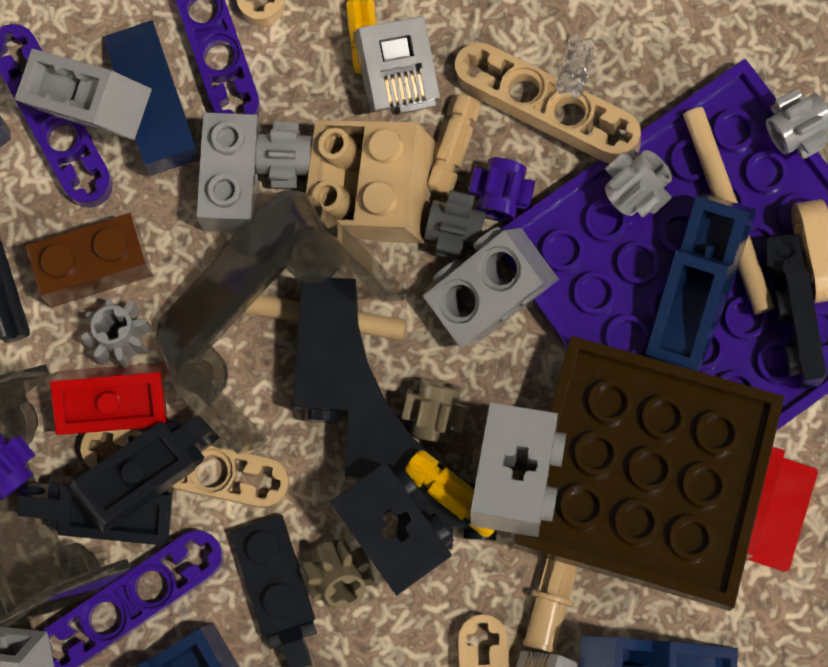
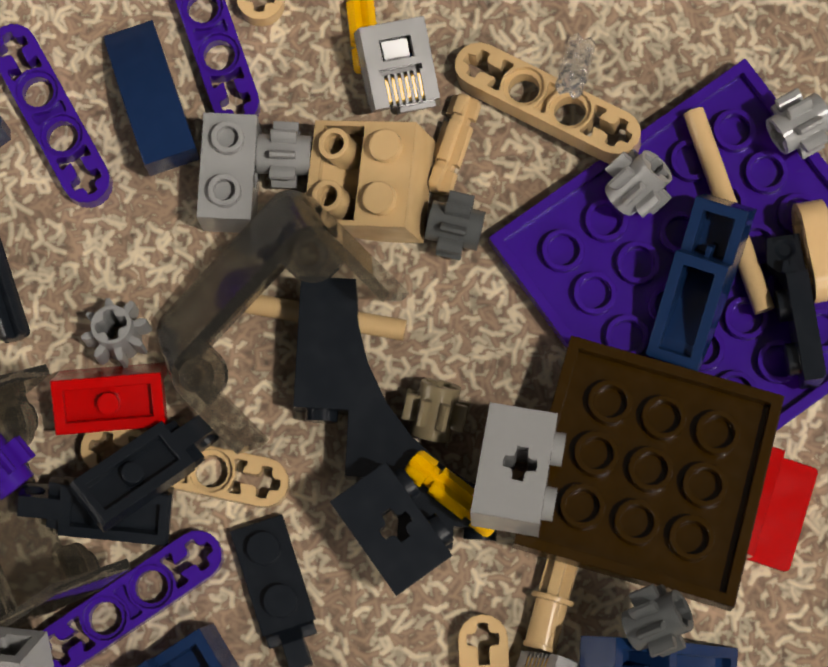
light grey brick [14,49,152,140] -> none
reddish brown brick [26,213,154,308] -> none
dark tan gear [303,538,375,609] -> none
light grey brick [423,227,559,348] -> none
dark purple gear [468,157,535,221] -> none
none -> dark grey gear [621,584,694,658]

